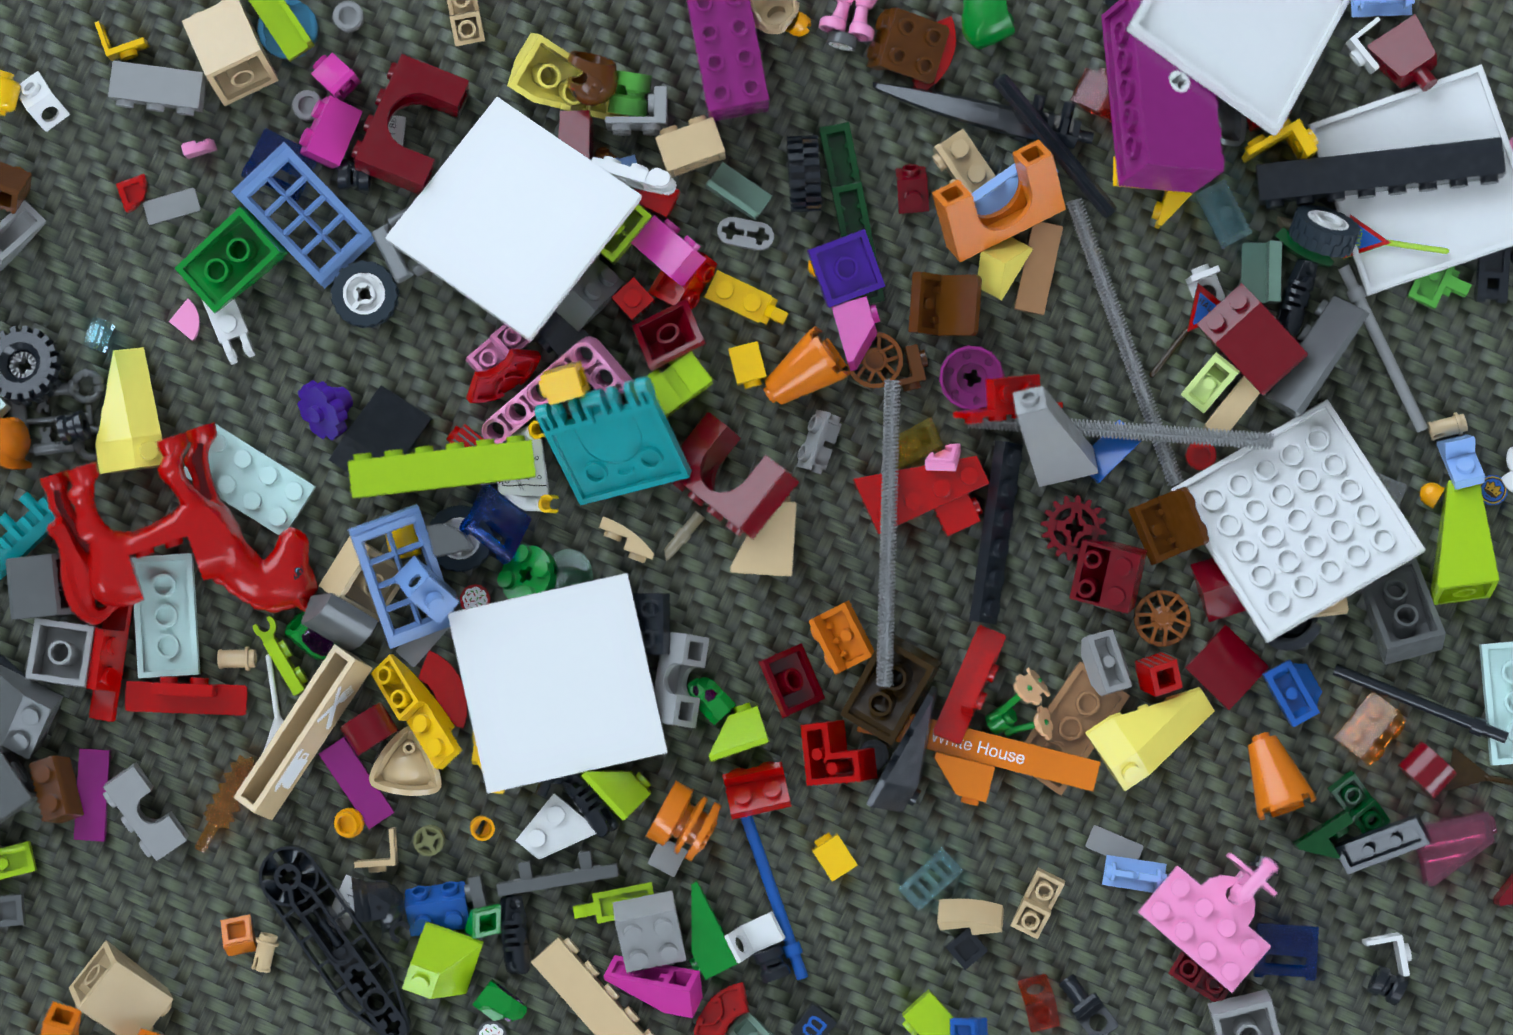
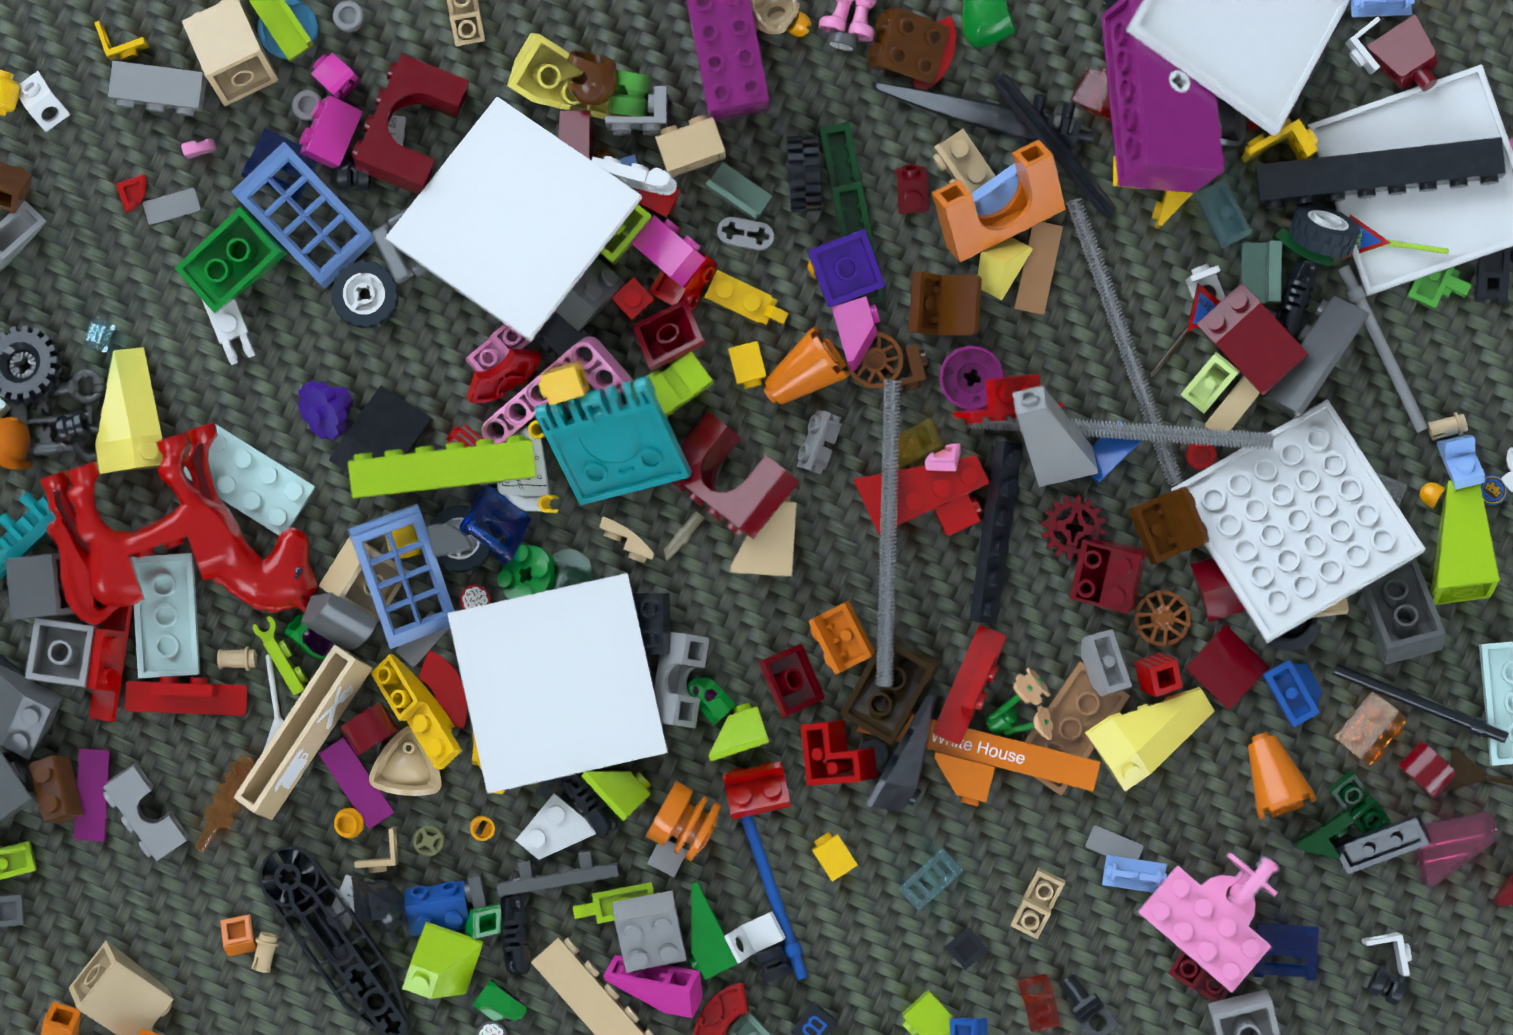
bright pink tile [169,298,200,341] -> none
medium blue torso [393,555,459,624] -> none
tan slope [937,899,1004,935] -> none

